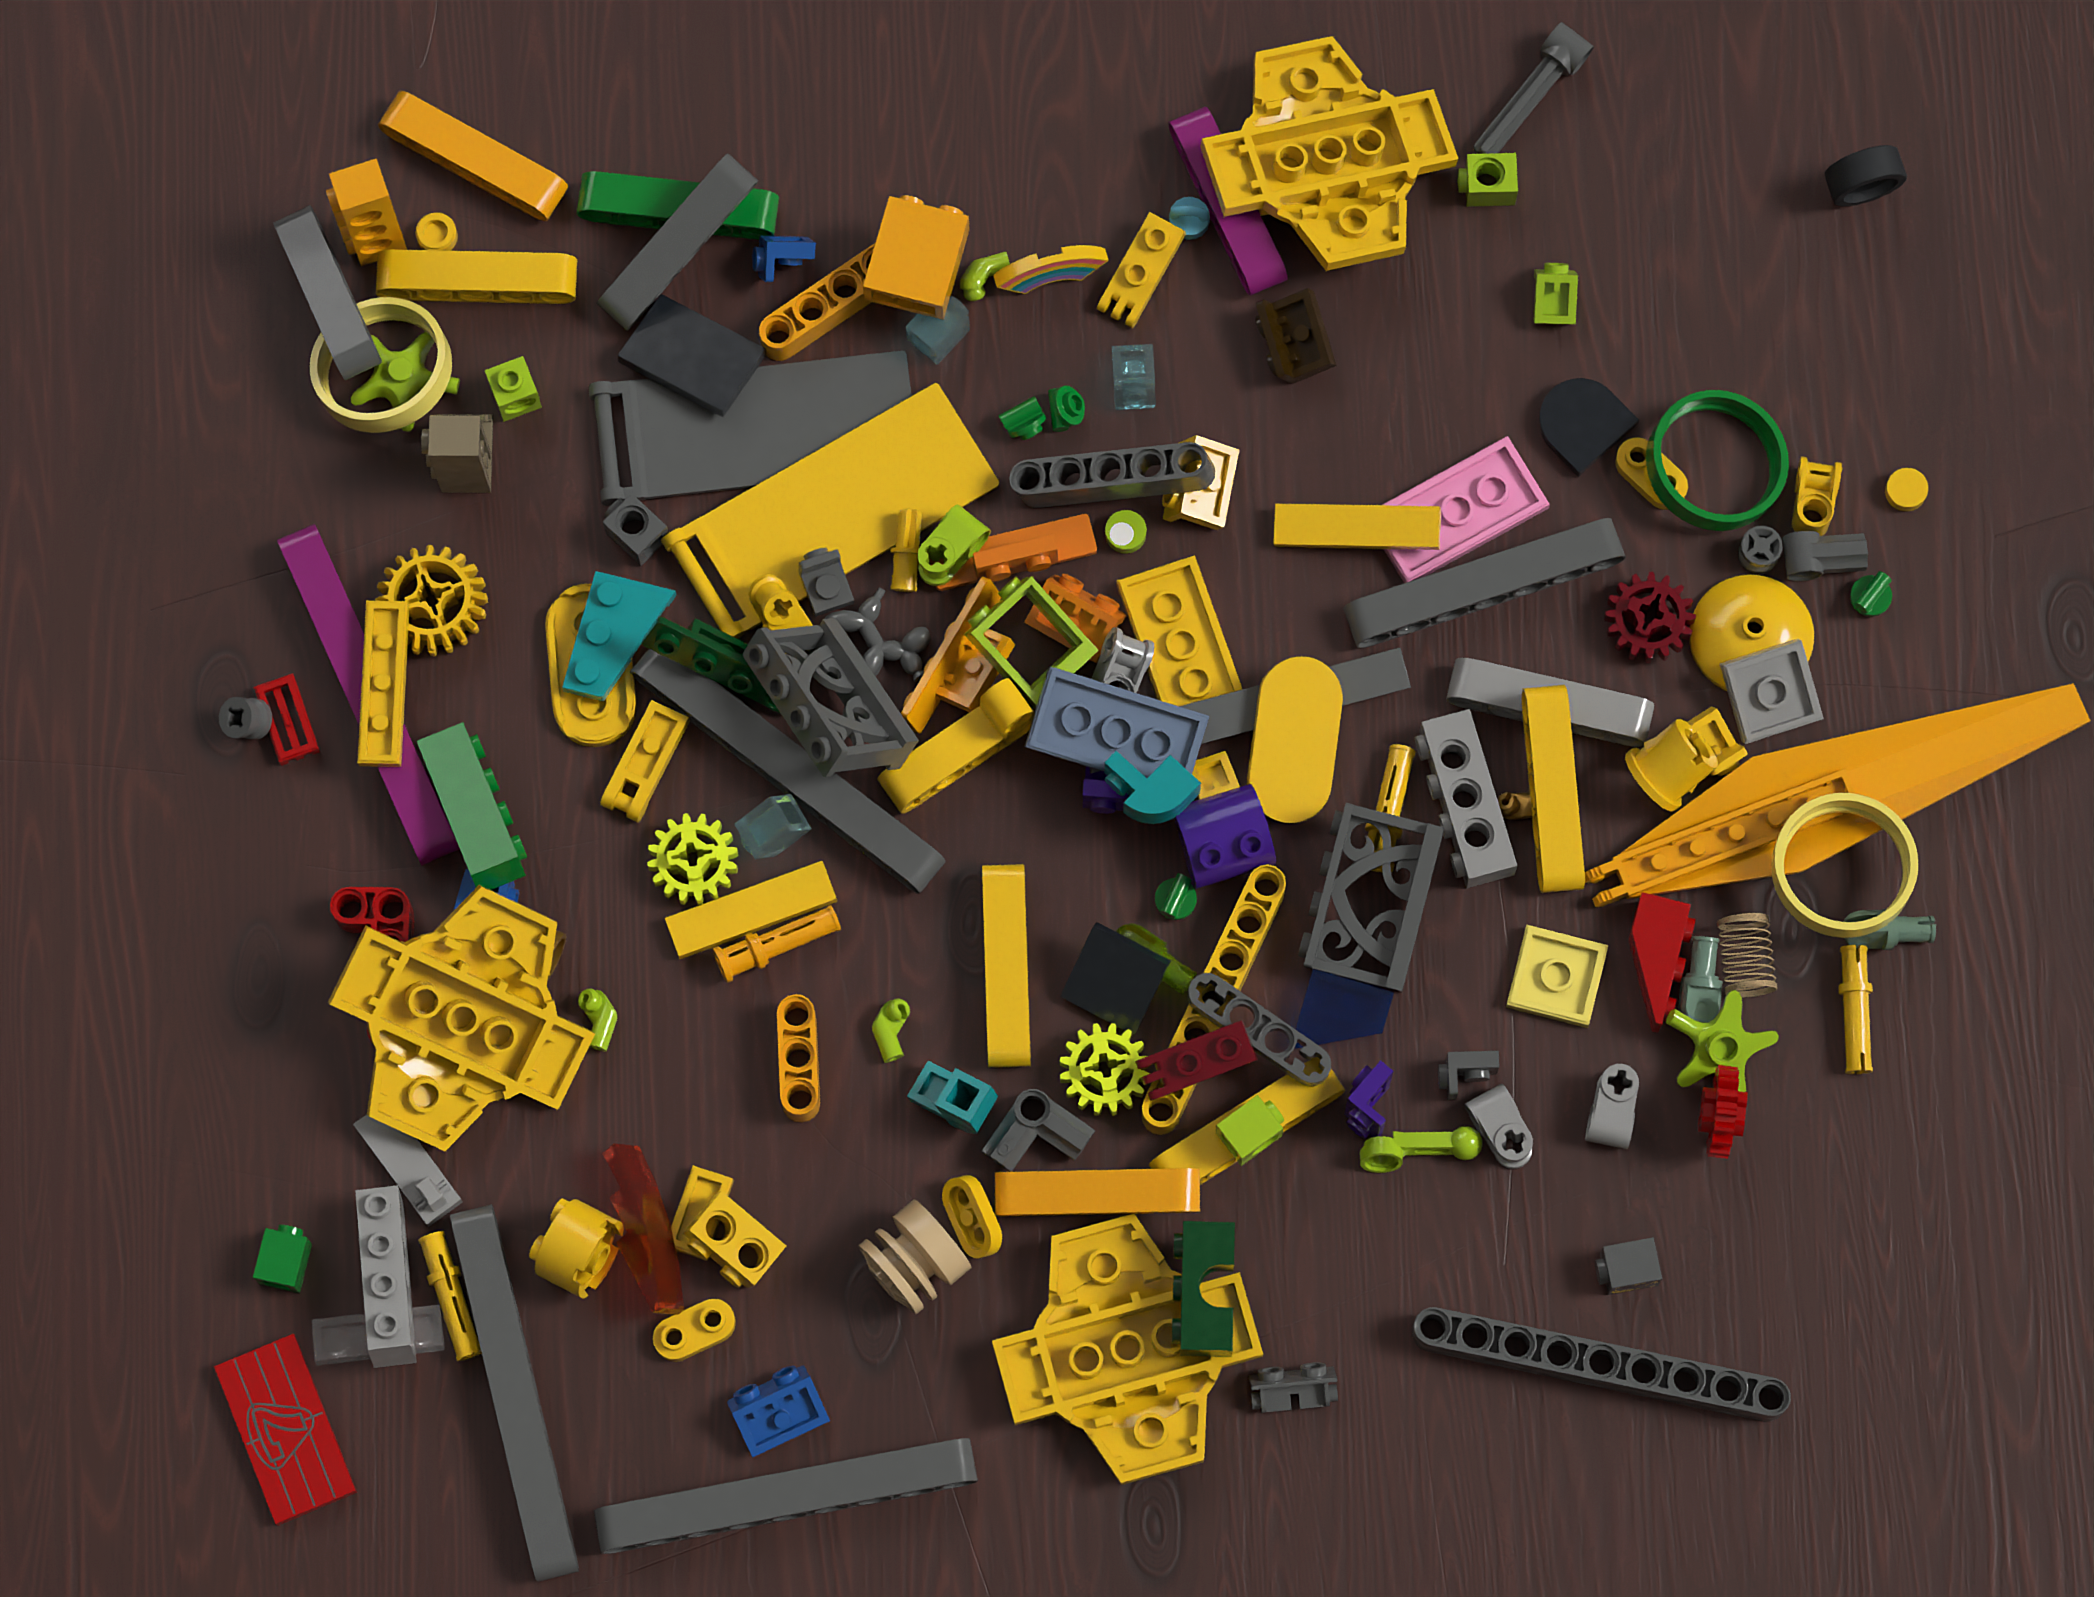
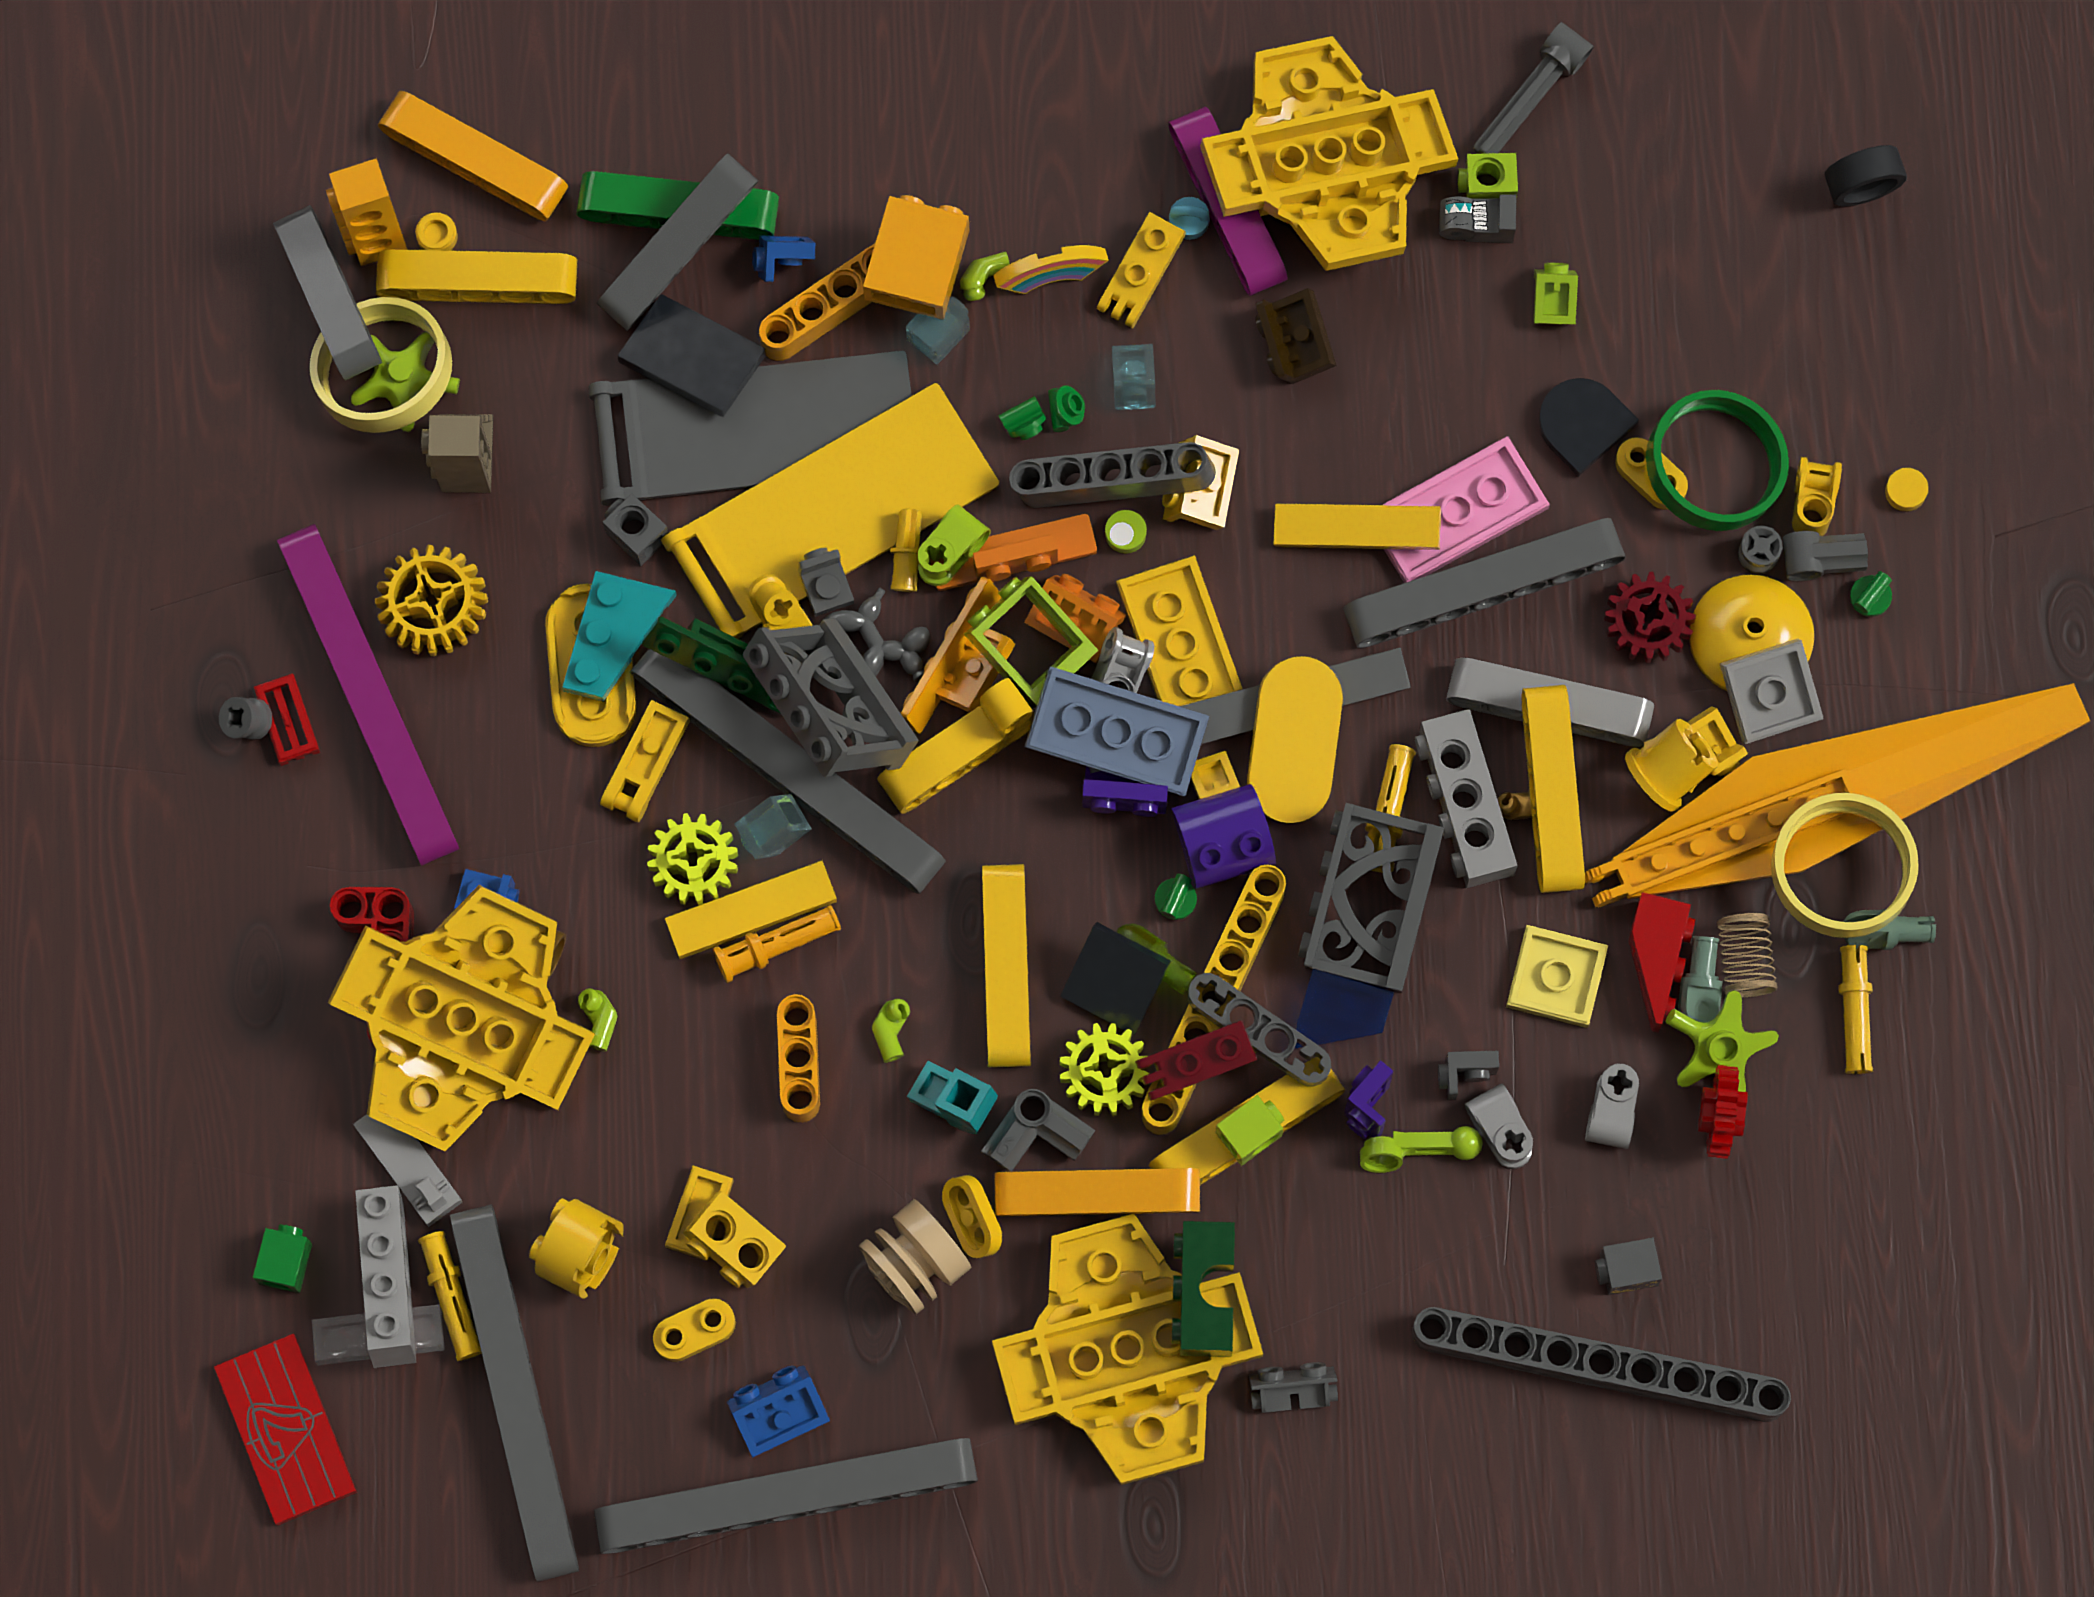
yellow tile [357,600,410,767] -> none
green brick [417,722,528,890] -> none
lime brick [485,356,542,422] -> none
clear red slope [602,1143,684,1315] -> none
teal brick [1104,751,1201,824] -> none
none -> dark grey leg [1439,195,1516,243]

